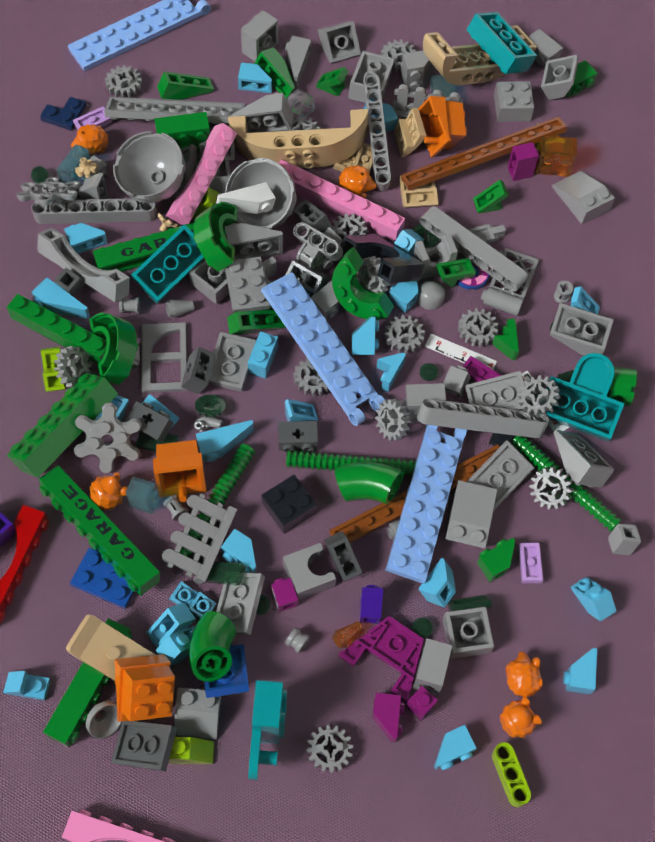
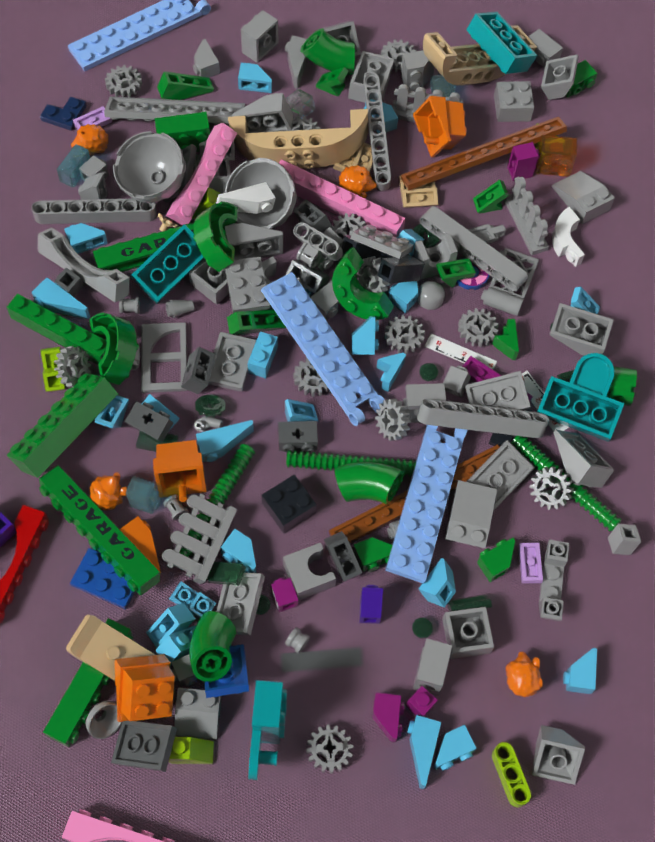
medium azure slope [3,671,51,701] -> none
light grey plate [16,177,81,206] -> none
clear green plate [31,166,49,183] -> none
light grey plate [74,402,142,474] -> none
tan plant [75,157,98,178] -> none
green slope [254,47,295,100] -> none
clear orange cone [332,621,363,649] -> none
magenta wing [338,616,424,703] -> none
tan slope [394,108,426,157] -> none
orange animal [500,696,542,738] -> none
light grey gear [517,375,560,417] -> none
light grey bush [554,281,573,304] -> none
medium azure slope [571,577,616,621] -> none
none -> orange slope [119,516,161,574]
none -> light grey brick [171,655,198,686]
none -> light grey slope [193,39,220,78]
none -> dark grey sticker [281,648,363,672]
none -> green brick [300,28,355,75]
none -> light grey plate [350,225,414,259]
none -> green slope [353,537,392,572]
none -> medium azure slope [407,715,441,789]
none -> light grey fence [504,177,549,255]
none -> light grey slope [532,725,585,785]
none -> light grey slope [539,539,569,621]
none -> white arch [552,207,585,267]

